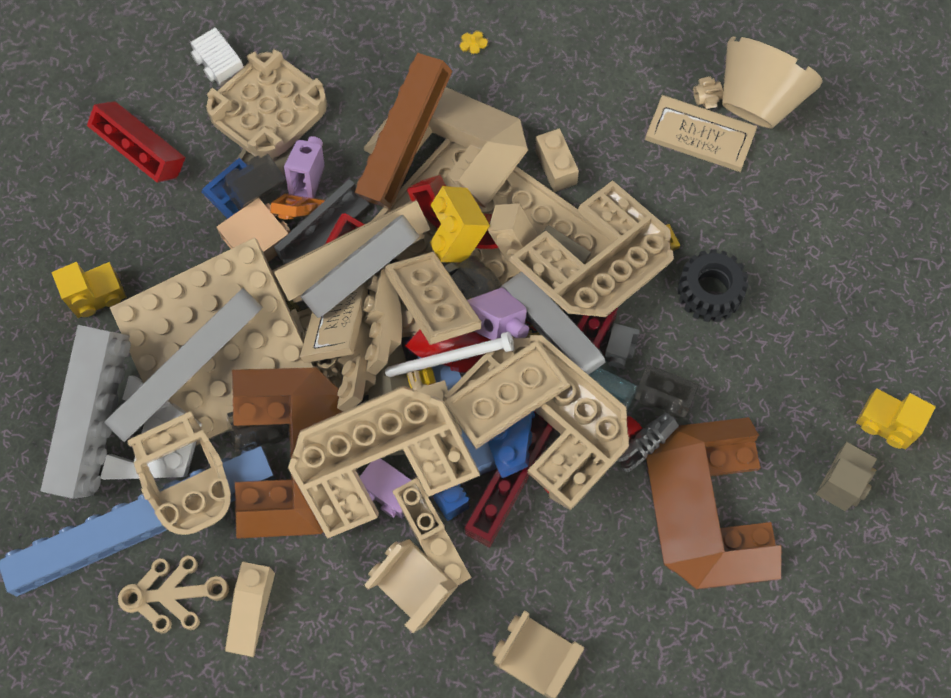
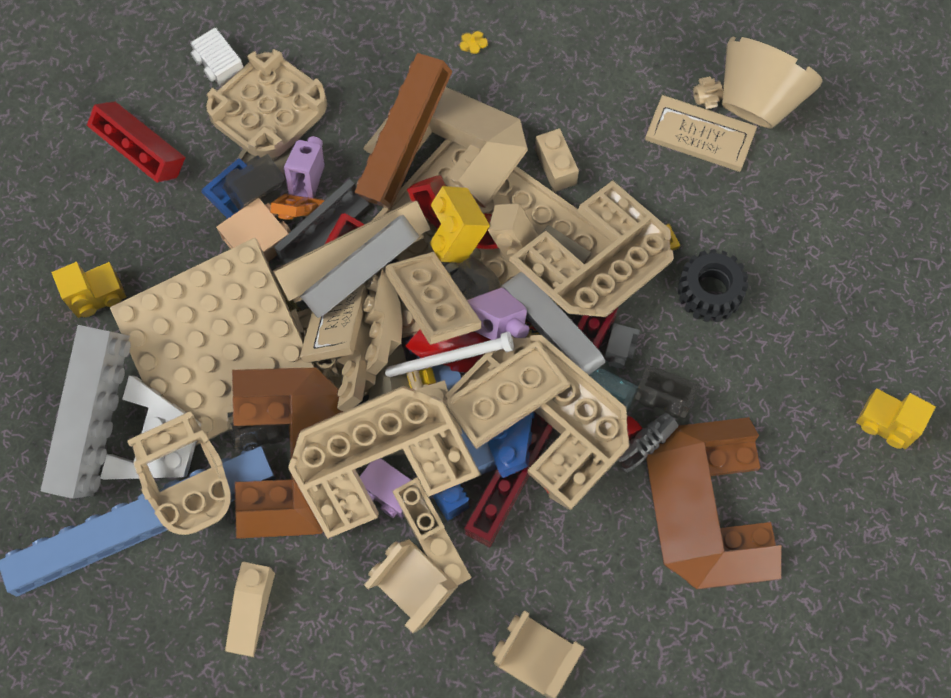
light grey beam [104,288,263,442] -> none
tan plant [118,556,229,633] -> none
dark tan brick [816,442,877,511] -> none

